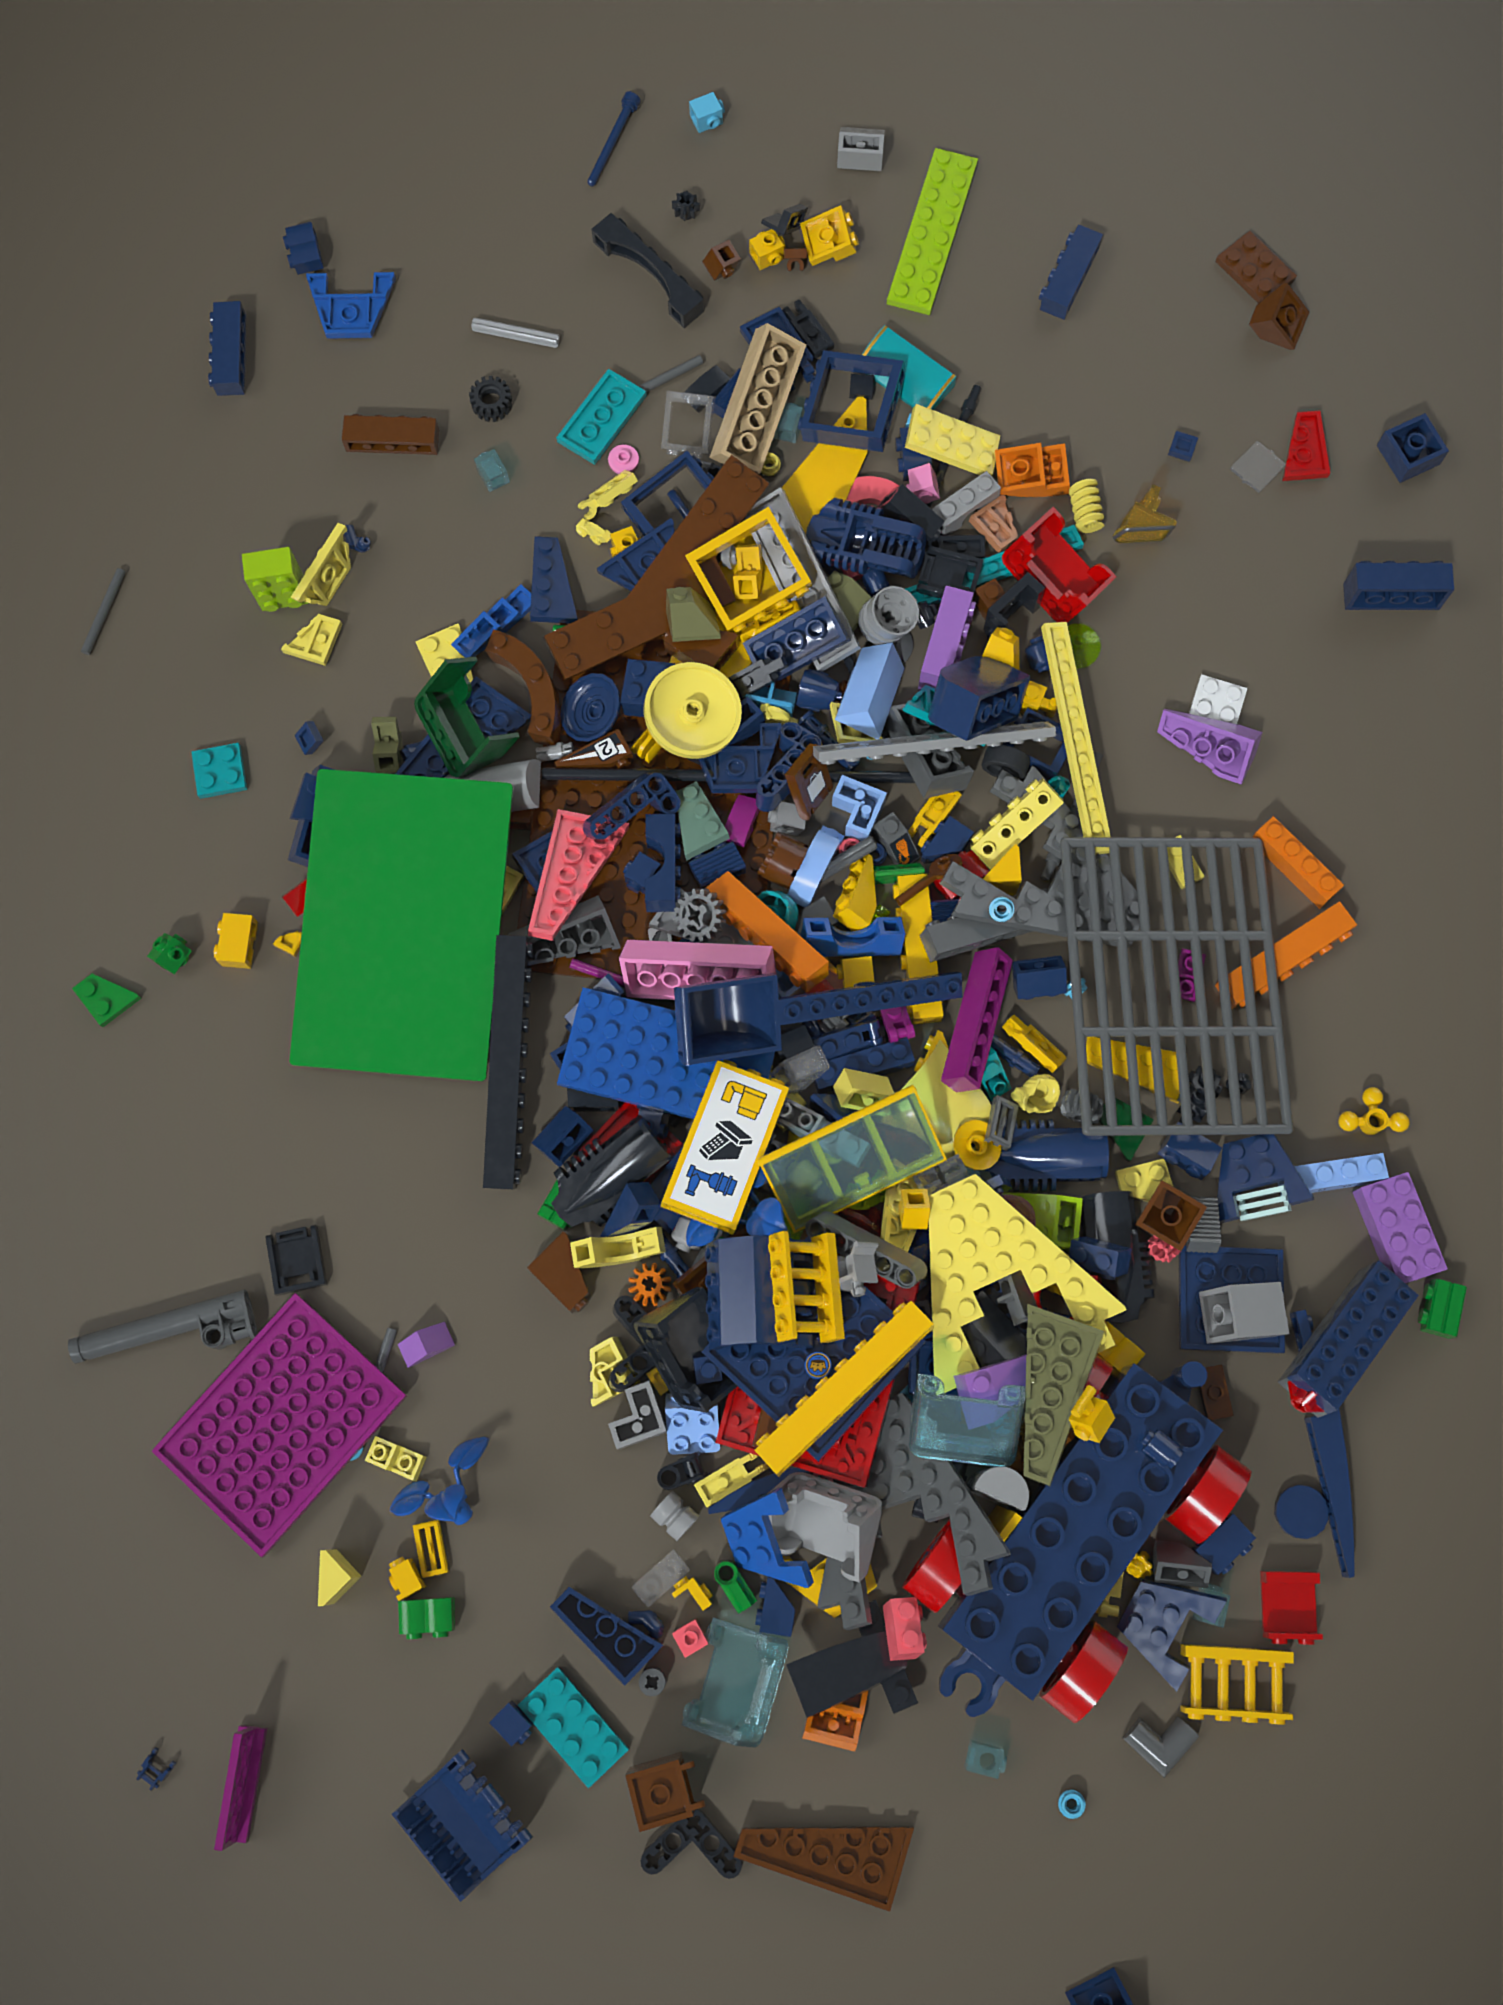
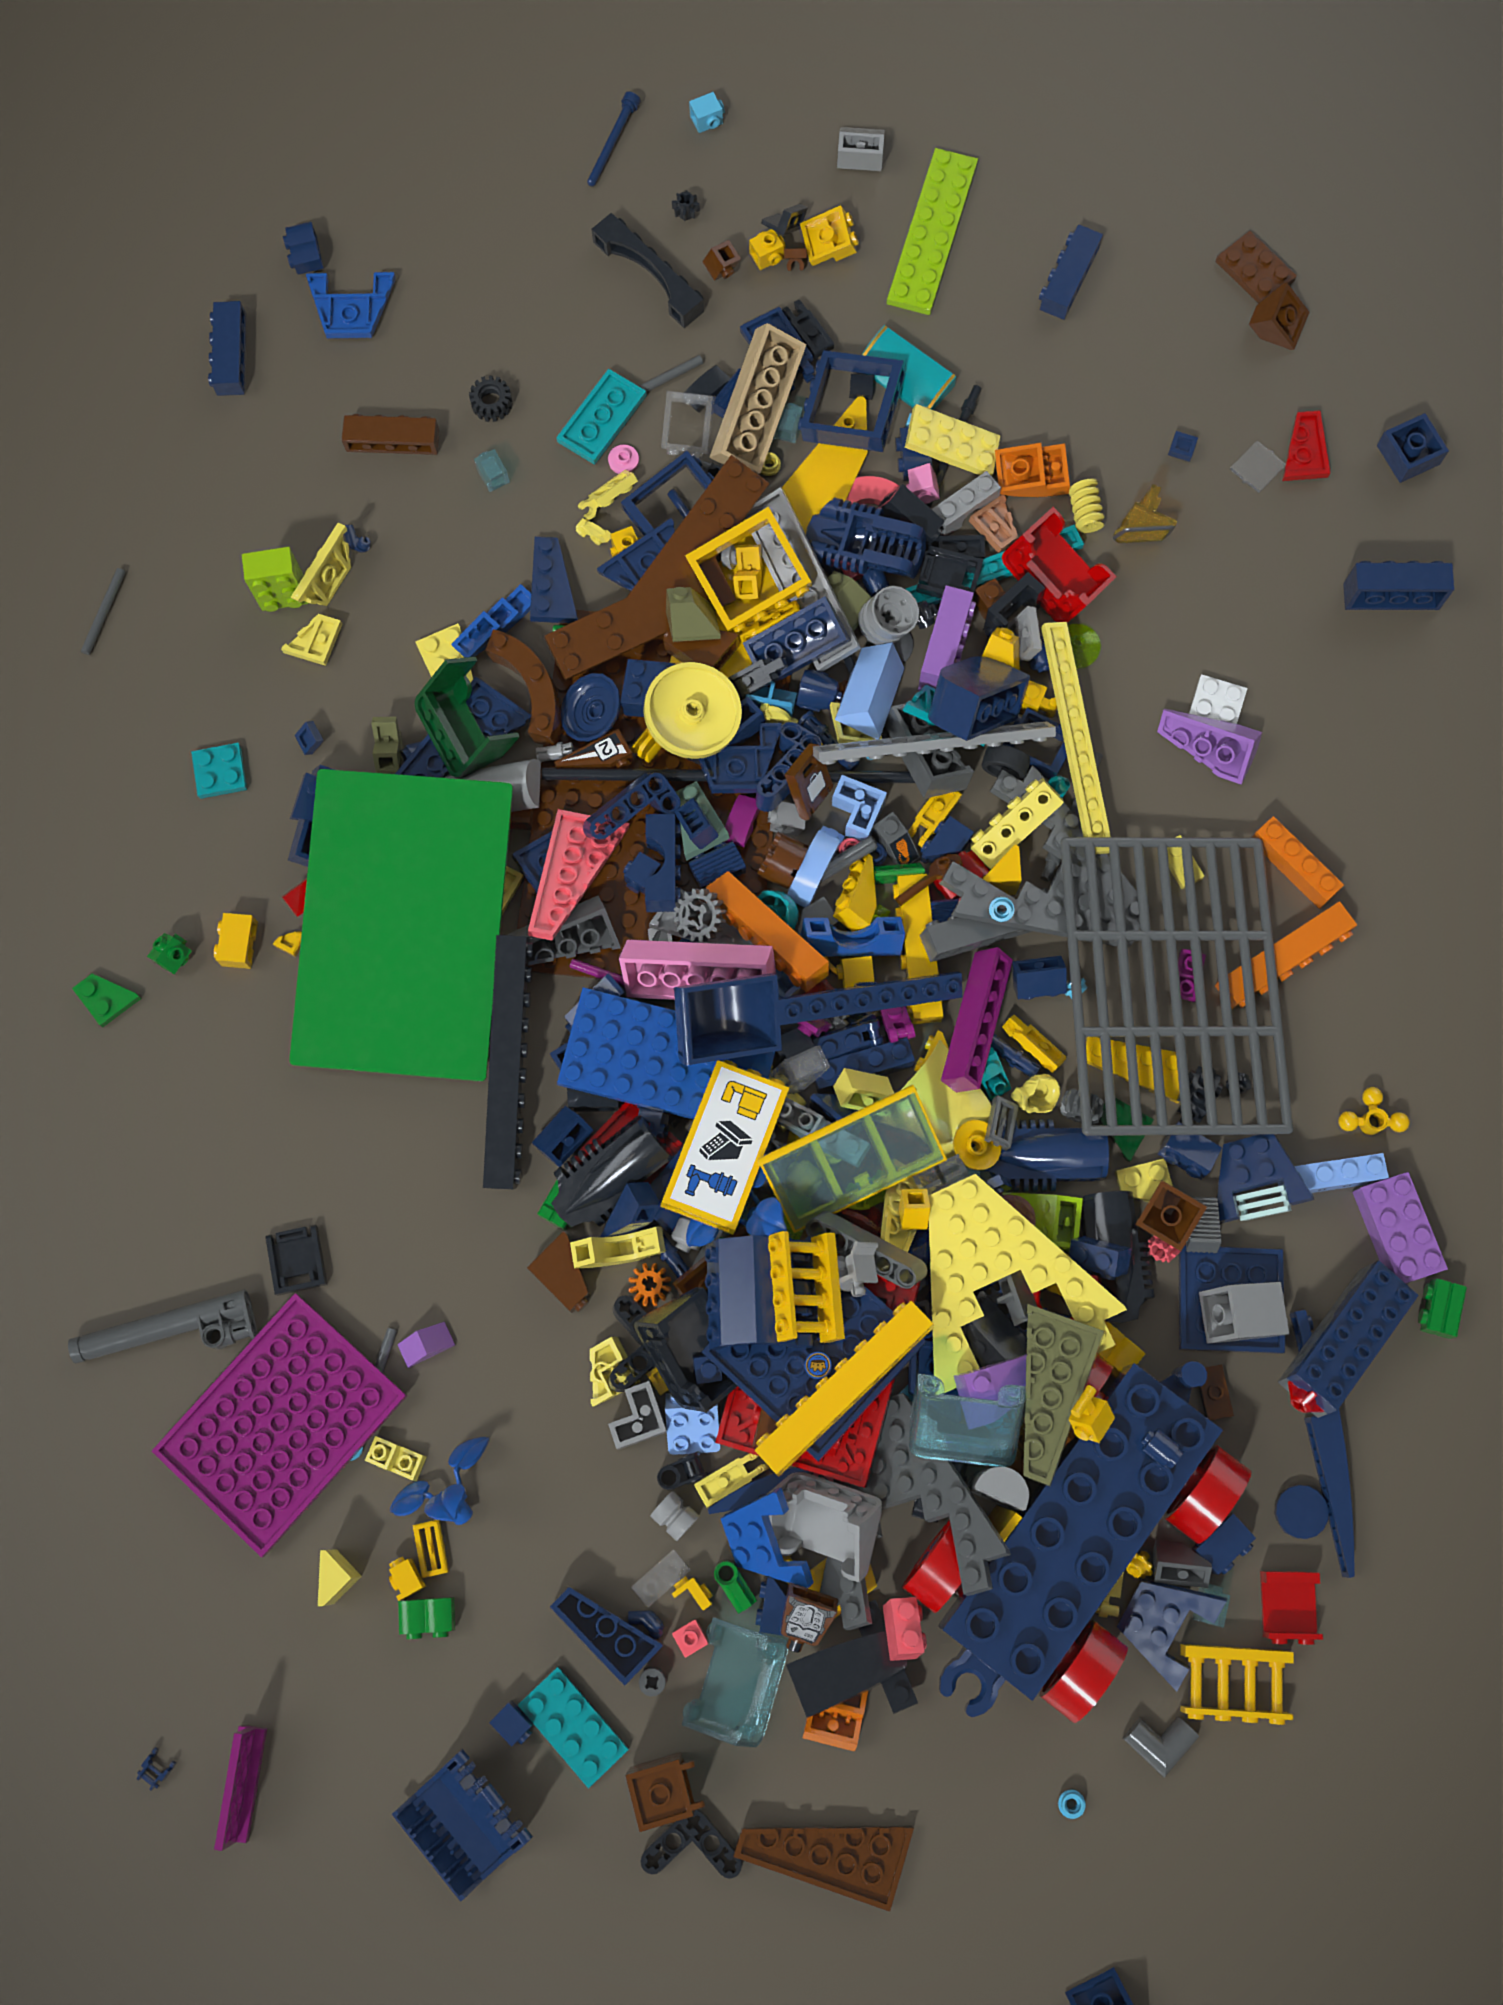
light grey axle [471,317,560,348] -> none
clear light blue brick [964,1740,1007,1779] -> none
none -> dark blue slope [674,797,719,850]
none -> torso [781,1582,838,1653]
none -> magenta slope [798,1019,832,1037]
none -> light grey wing [1007,606,1042,661]

